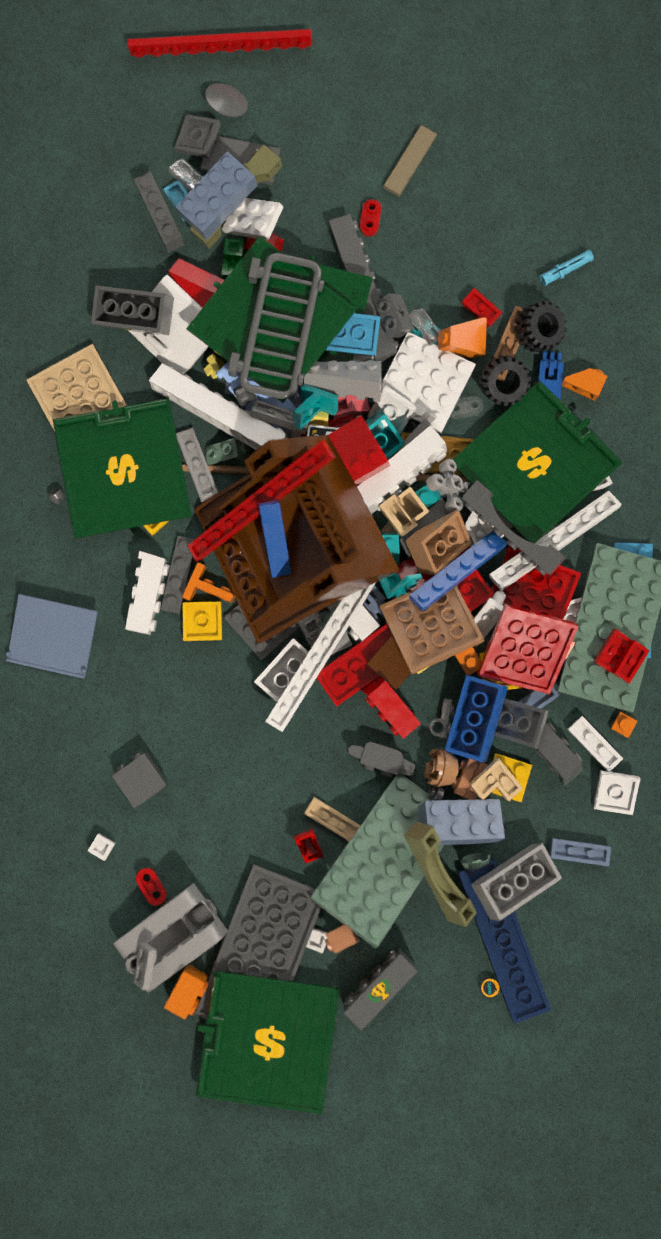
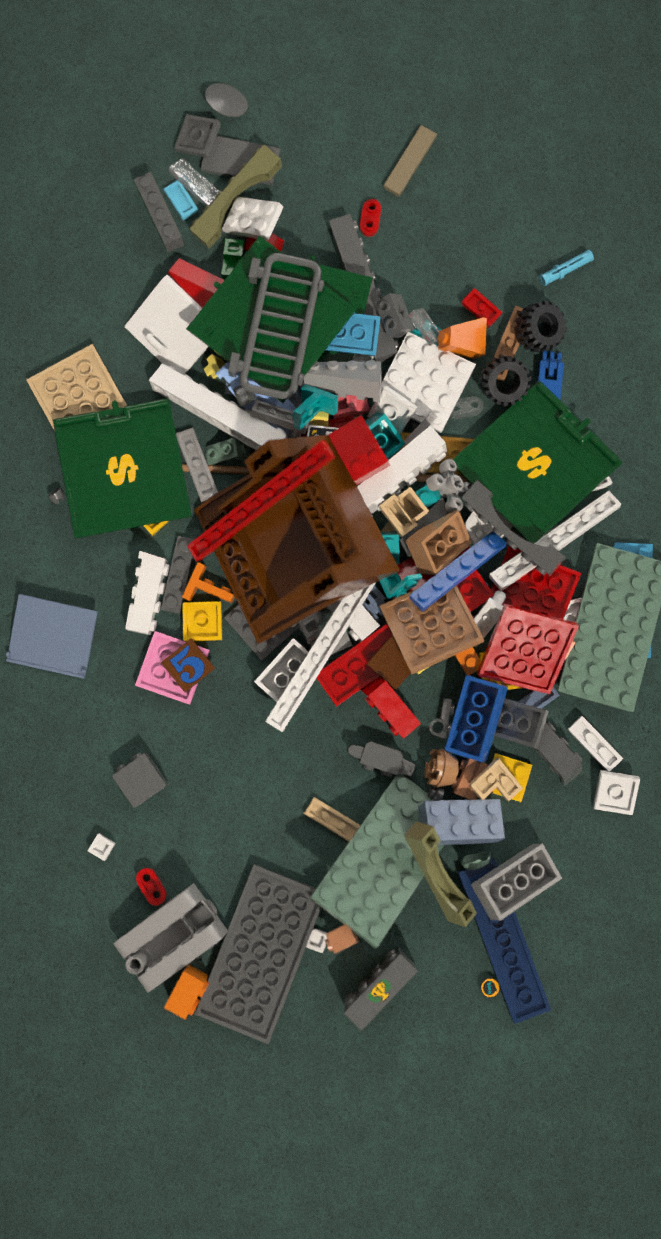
dark grey brick [91,285,174,336] -> none
red plate [128,29,312,58] -> none
light grey plate [133,943,157,990] -> none
sand blue brick [176,151,258,240] -> none
dark green door [195,970,340,1114] -> none
blue tile [259,500,291,577] -> none
red slope [294,828,324,863] -> none
sand blue plate [549,838,611,866] -> none
orange slope [562,368,608,401] -> none
red slope [593,629,650,684] -> none
orange plate [610,712,637,738] -> none
none -> bright pink plate [135,631,210,704]
none -> tile [161,638,216,693]

